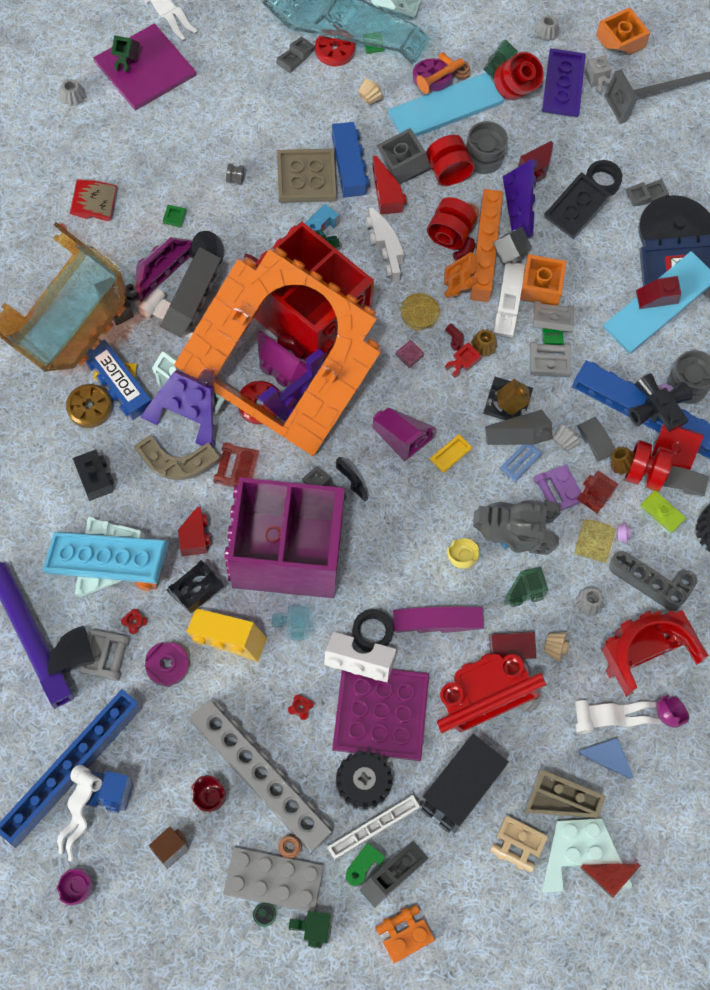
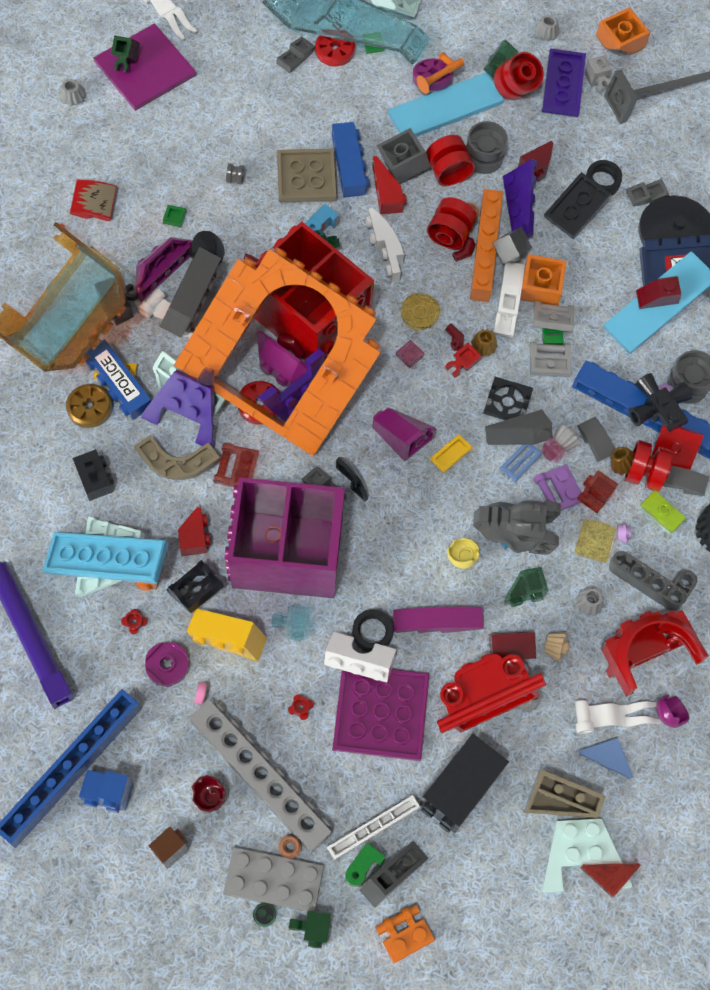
black brick [48,626,94,676] -> none
magenta hair [56,868,93,906] -> none
white flag [57,765,102,862] -> none
light grey plate [79,629,129,681] -> none
black wheel [336,750,393,811] -> none
tan piece [358,78,383,105] -> none
orange plate [444,252,477,298] -> none
nougat plate [453,61,471,79] -> none
tan plate [490,815,548,872] -> none
pearl gold brick [497,379,530,415] -> none
none -> bright pink tile [194,681,207,705]
none -> clear pink plate [541,438,565,464]

